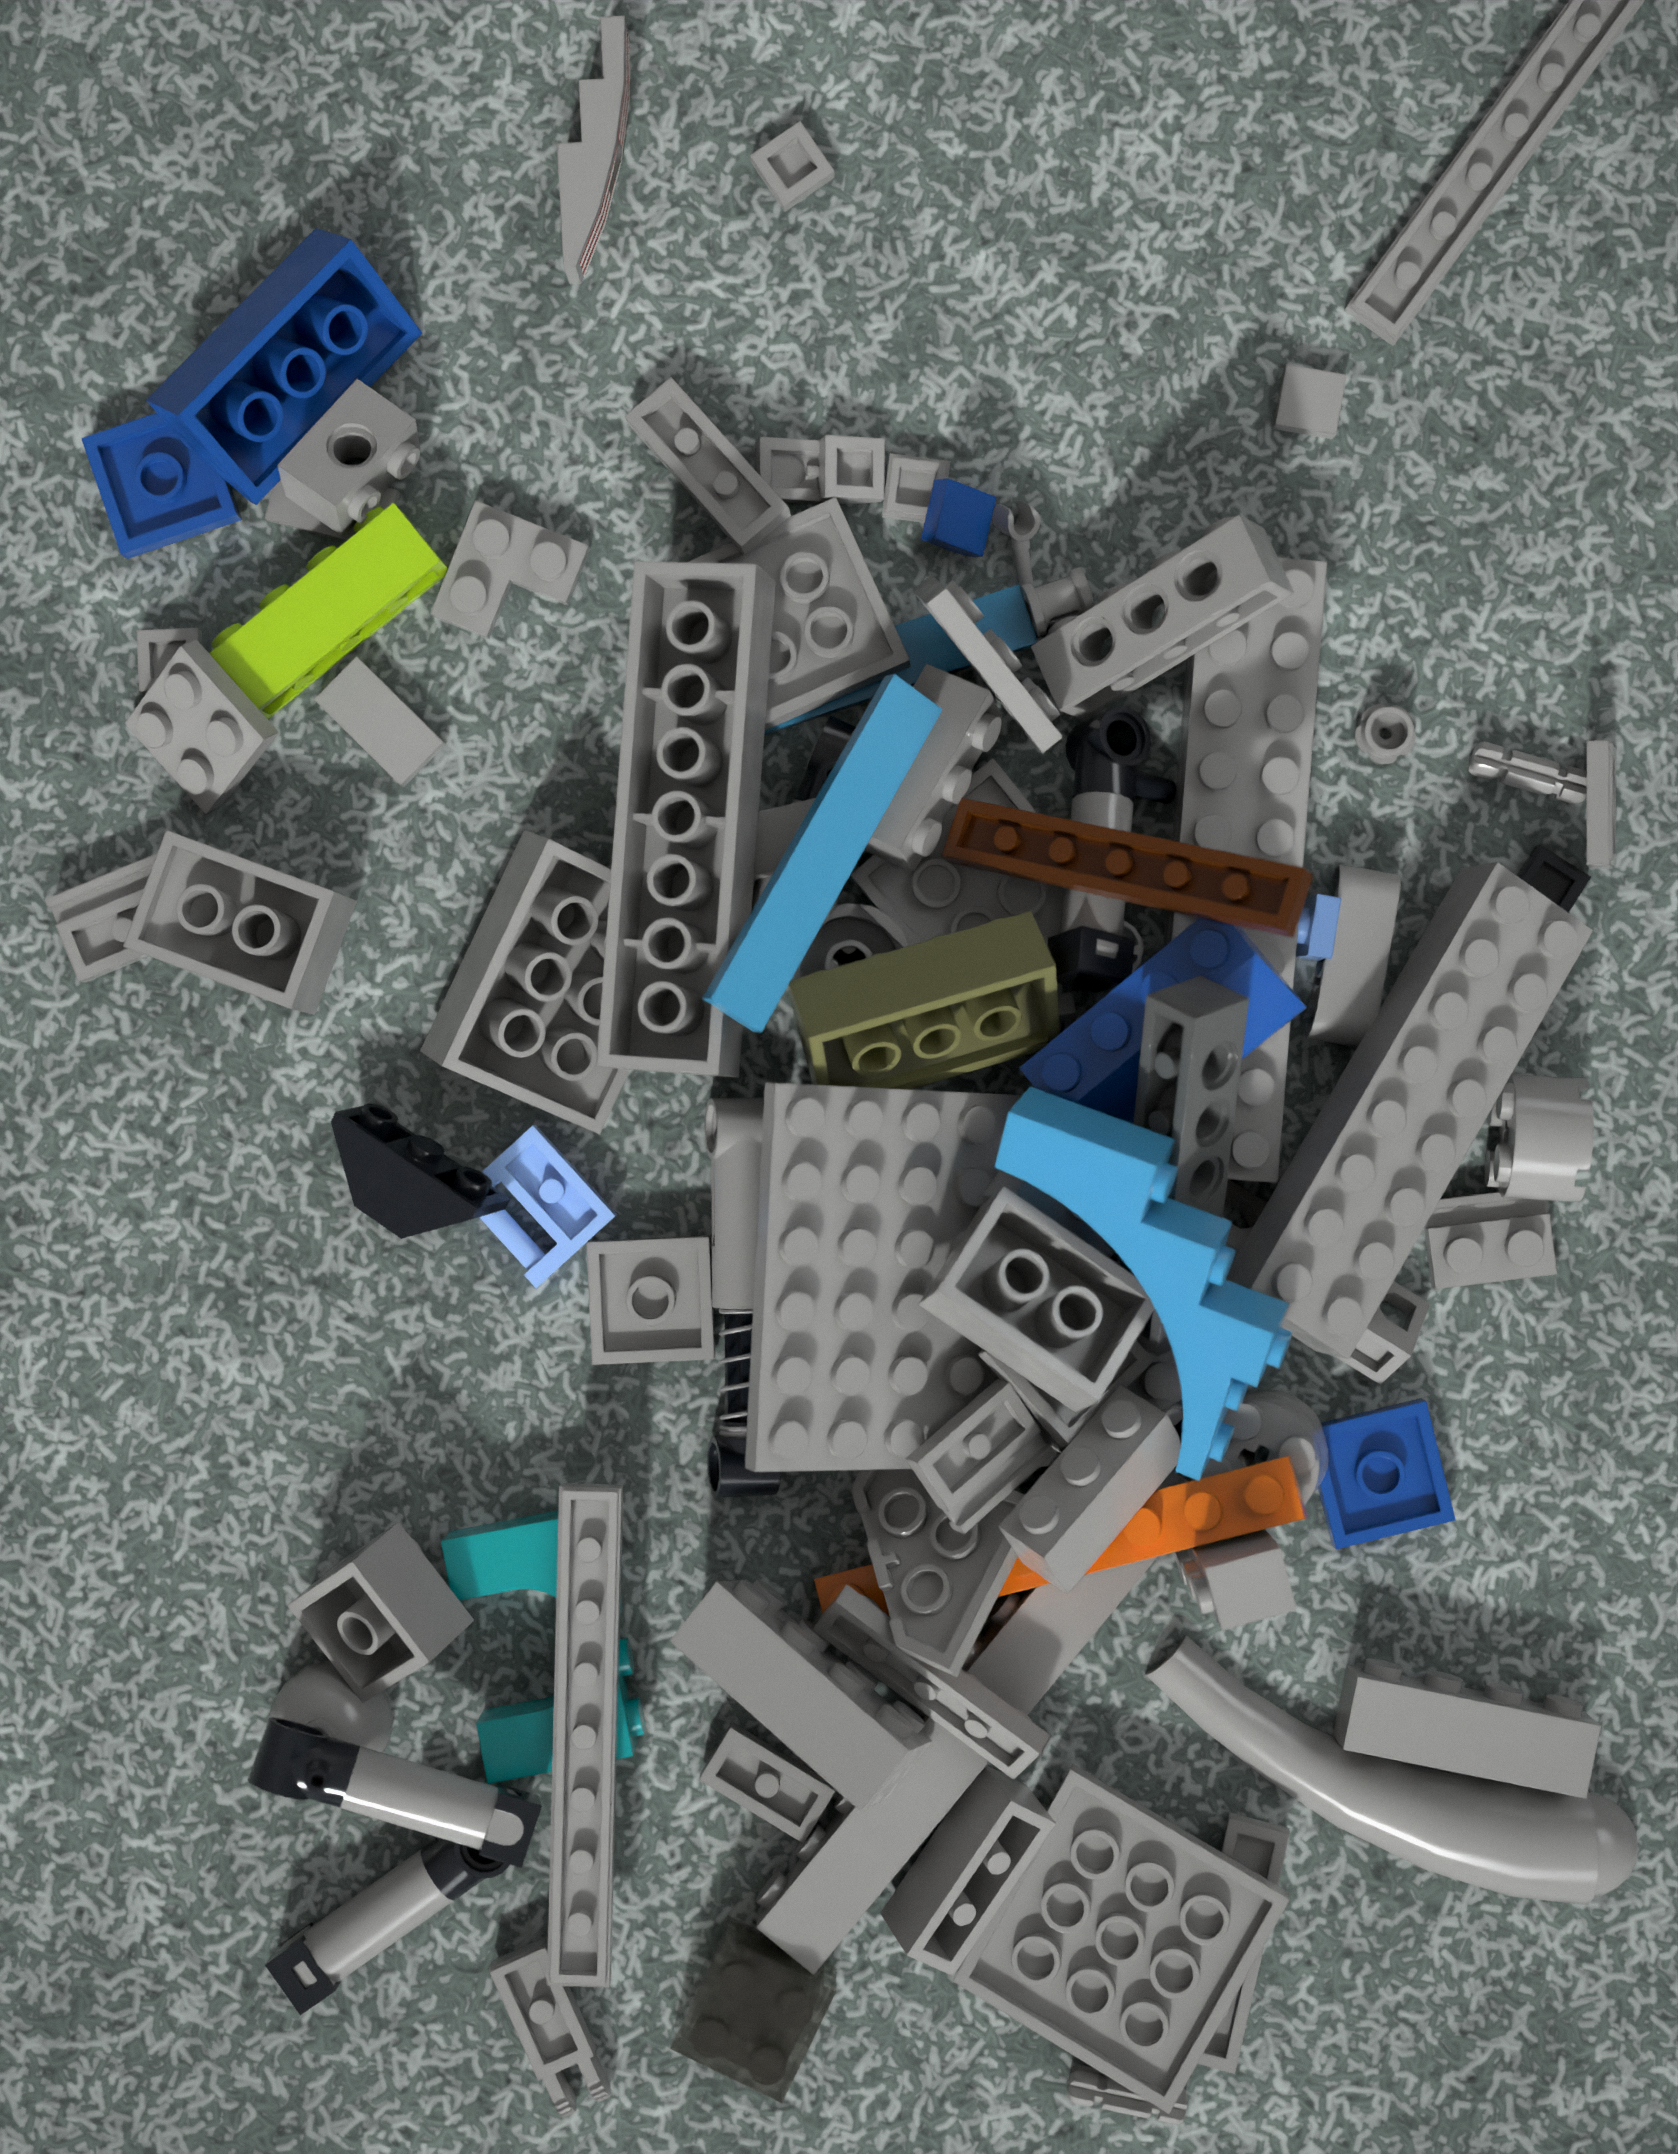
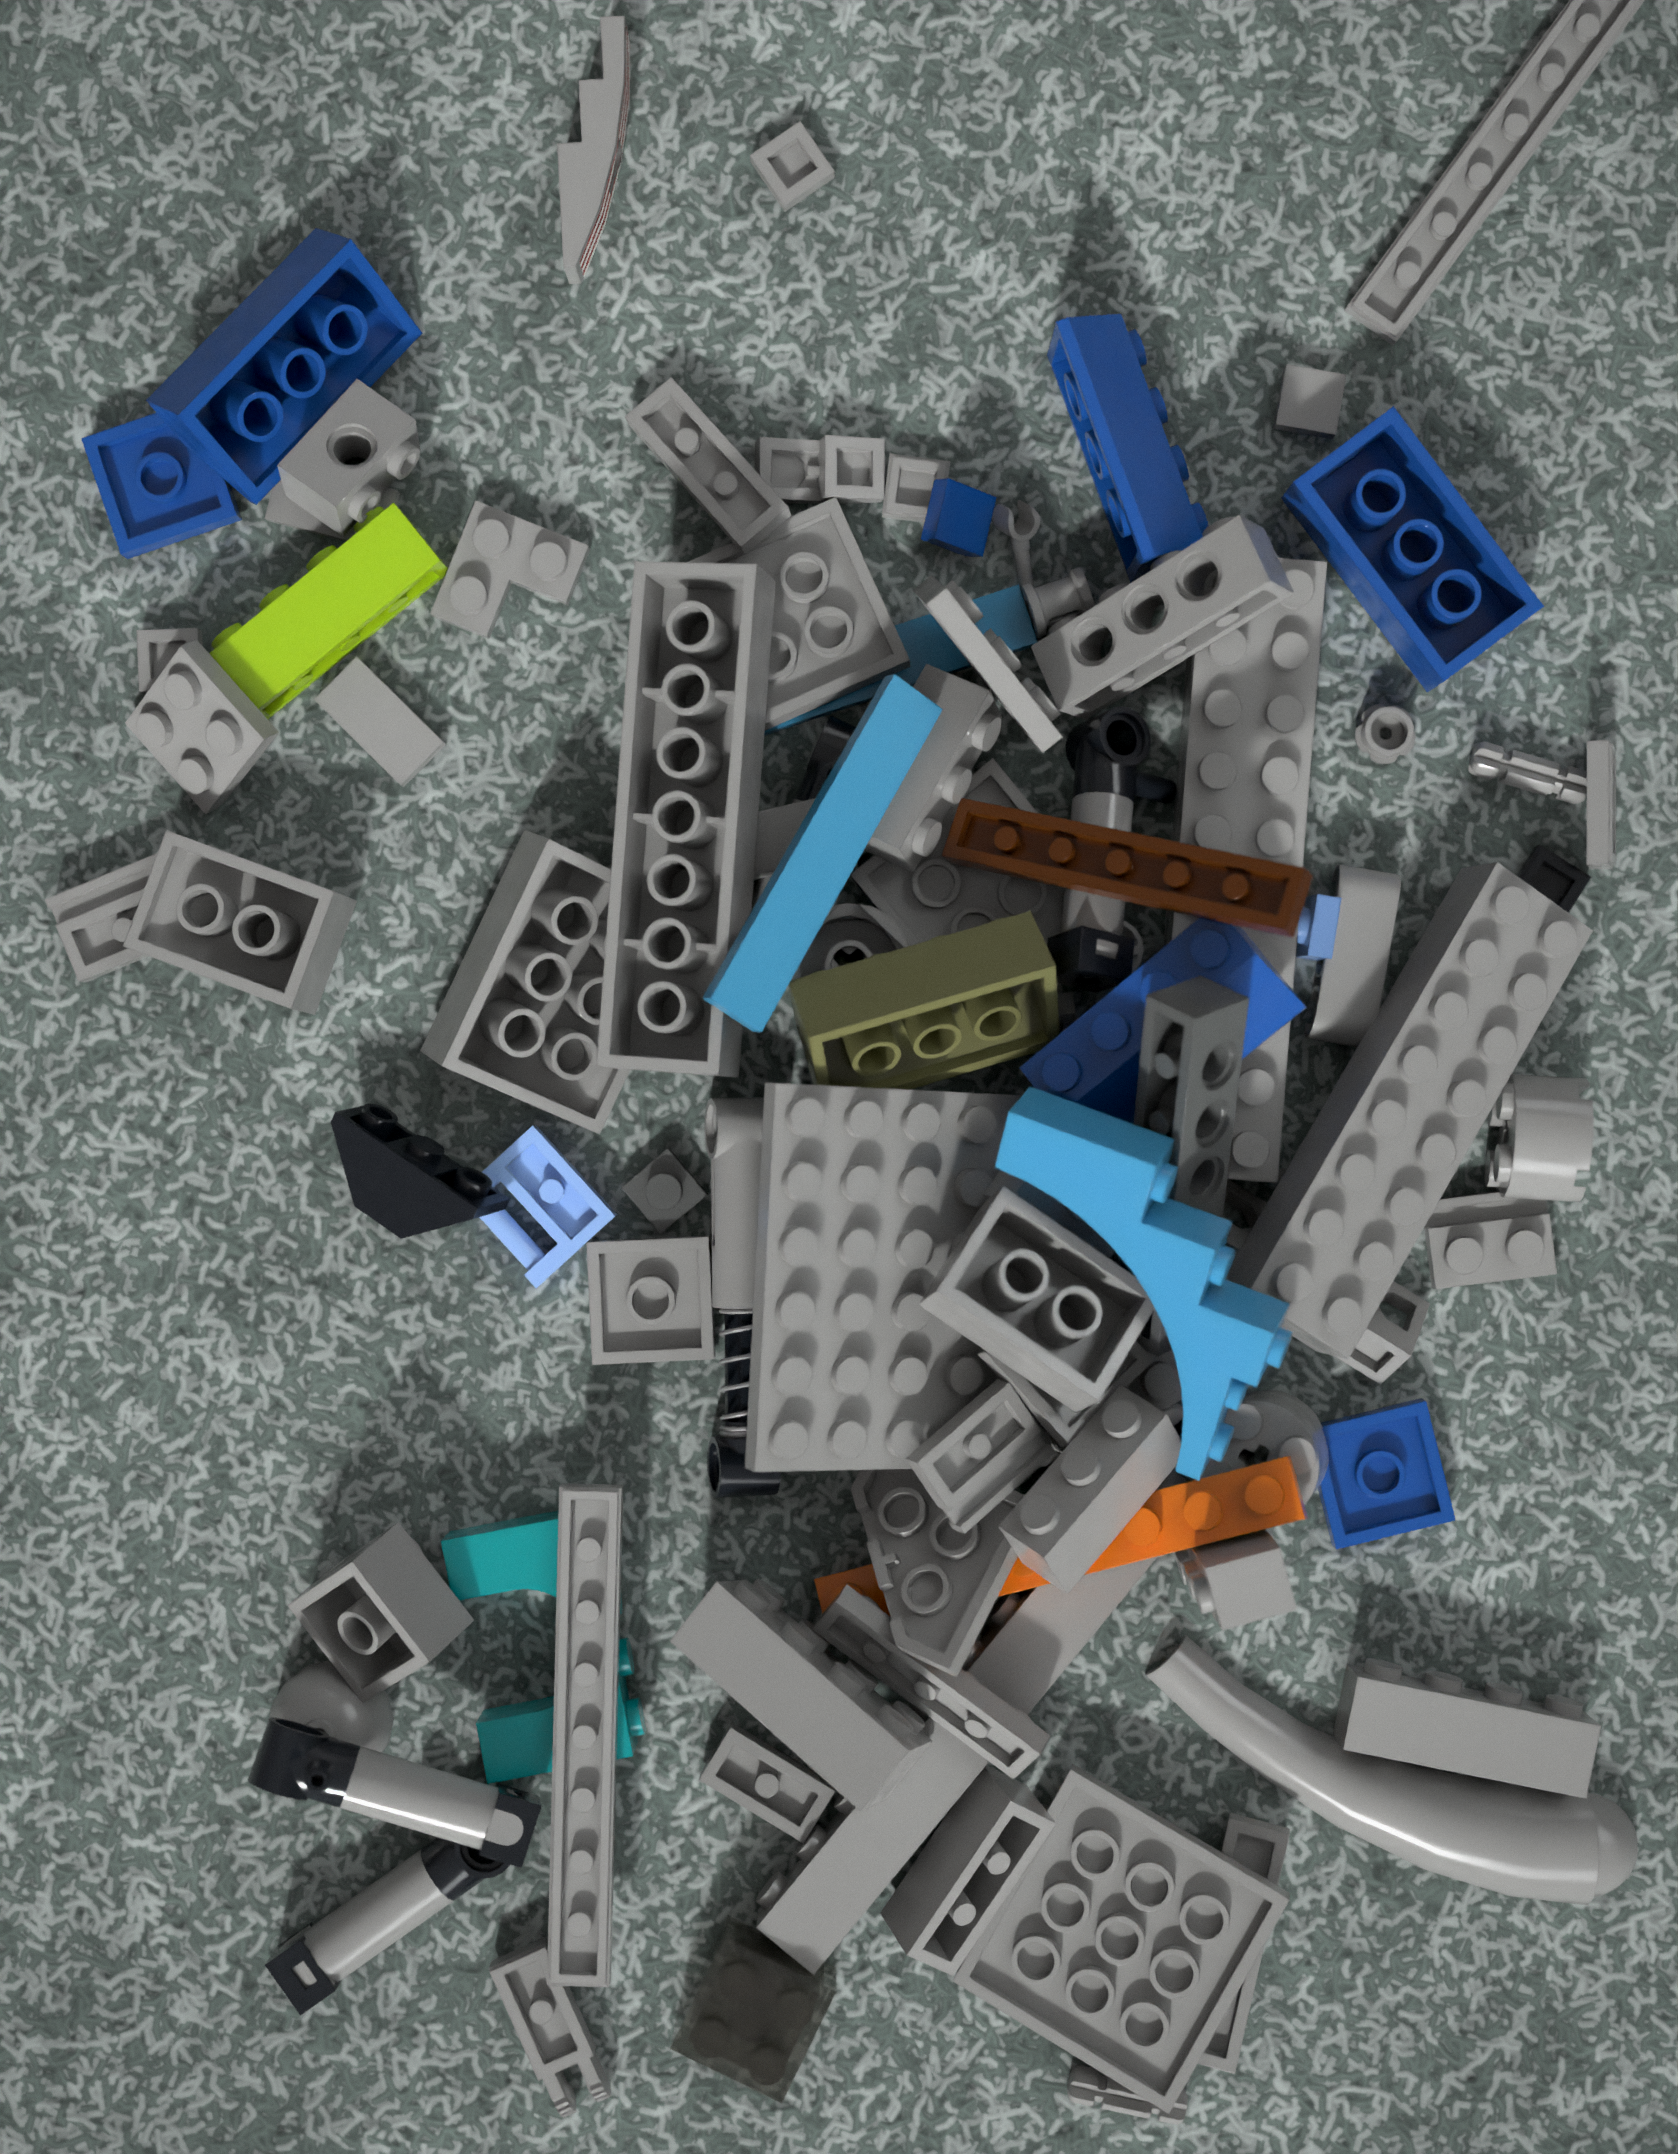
none -> dark grey plate [621,1148,708,1234]
none -> blue slope [1047,314,1209,583]
none -> blue brick [1281,406,1544,692]

